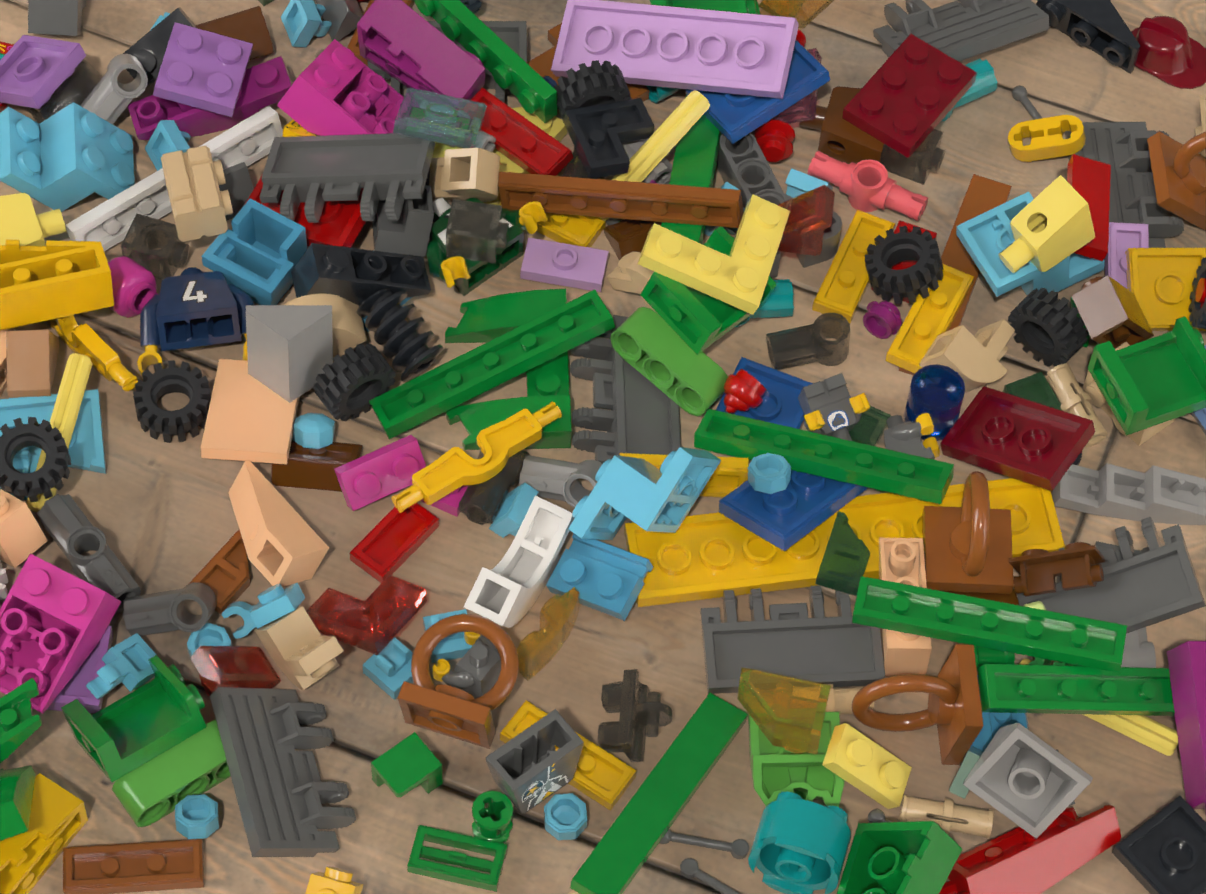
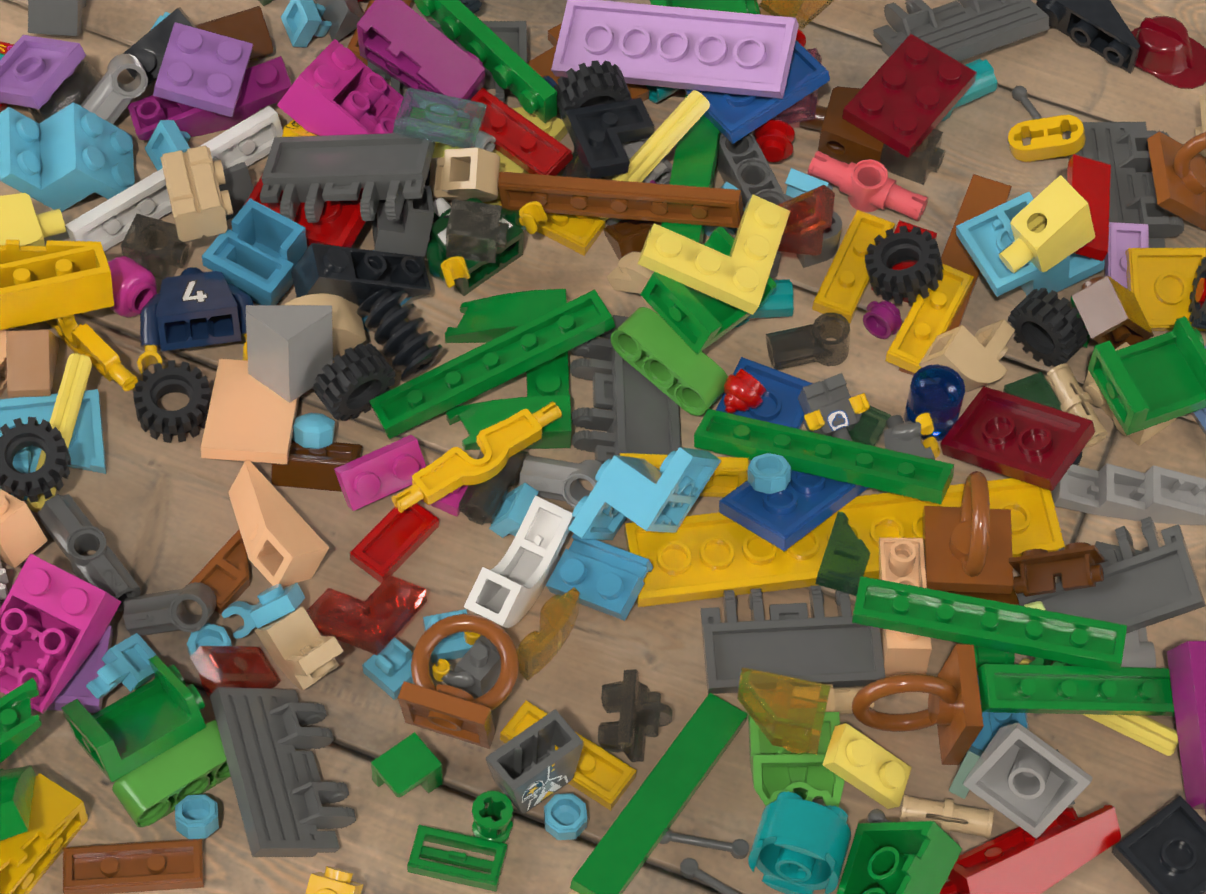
lavender plate [520,237,609,292] -> none

